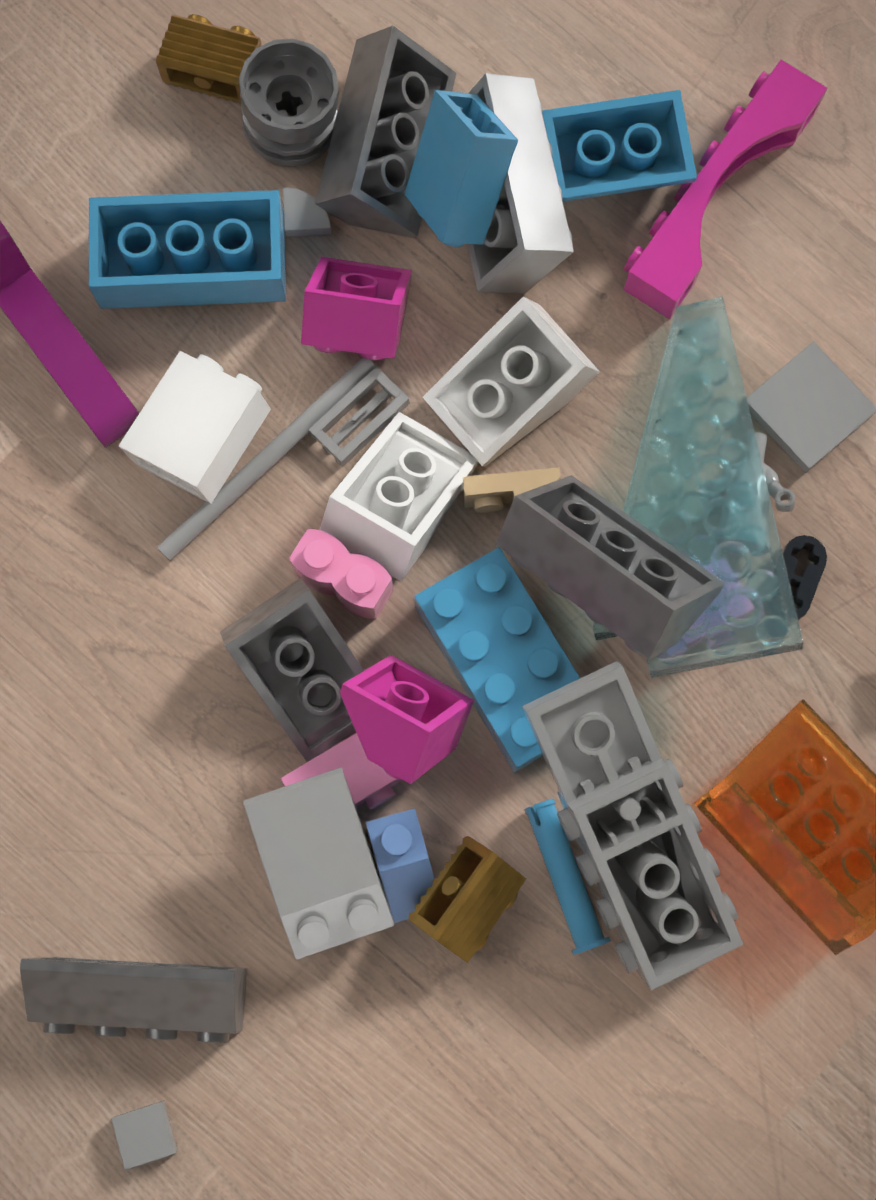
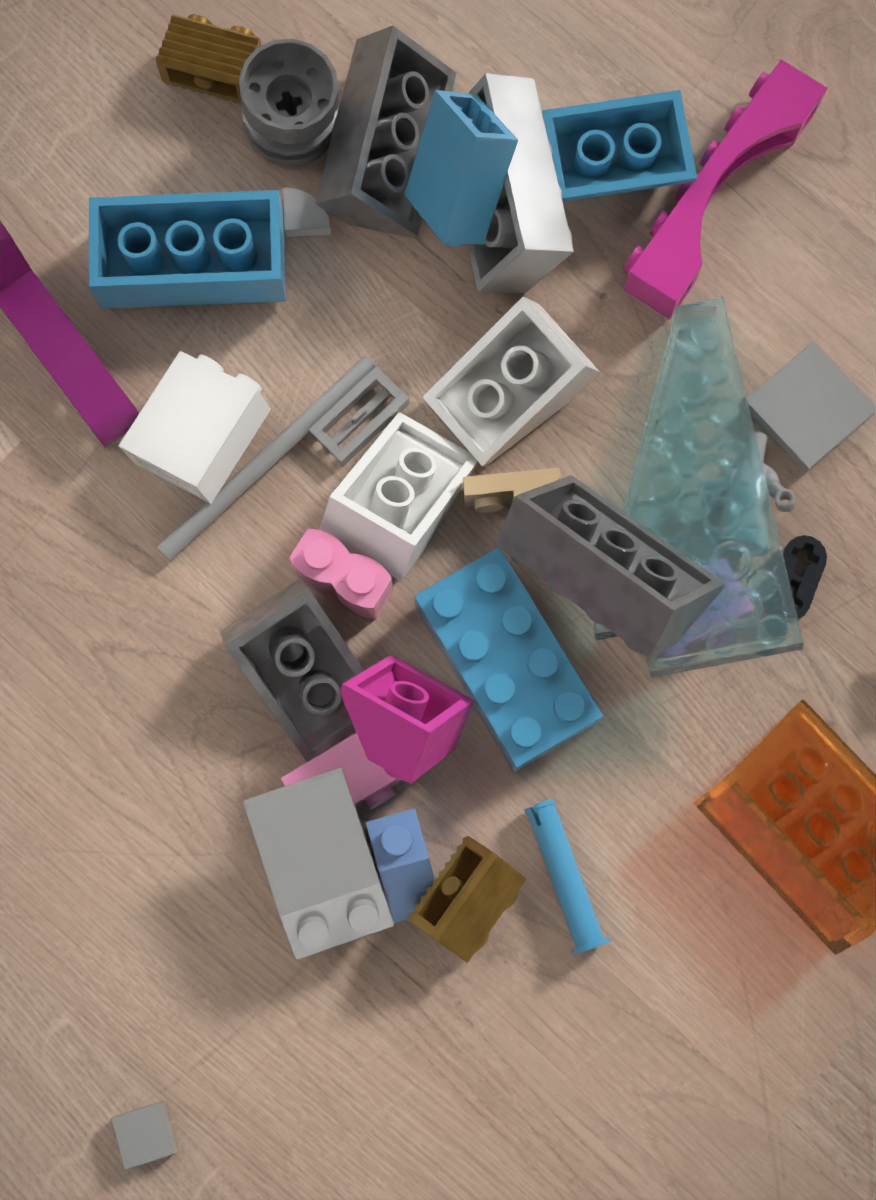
flat silver slope [20,957,247,1043] -> none
dark pink slope [301,256,412,360] -> none
light grey wedge [522,661,744,991] -> none

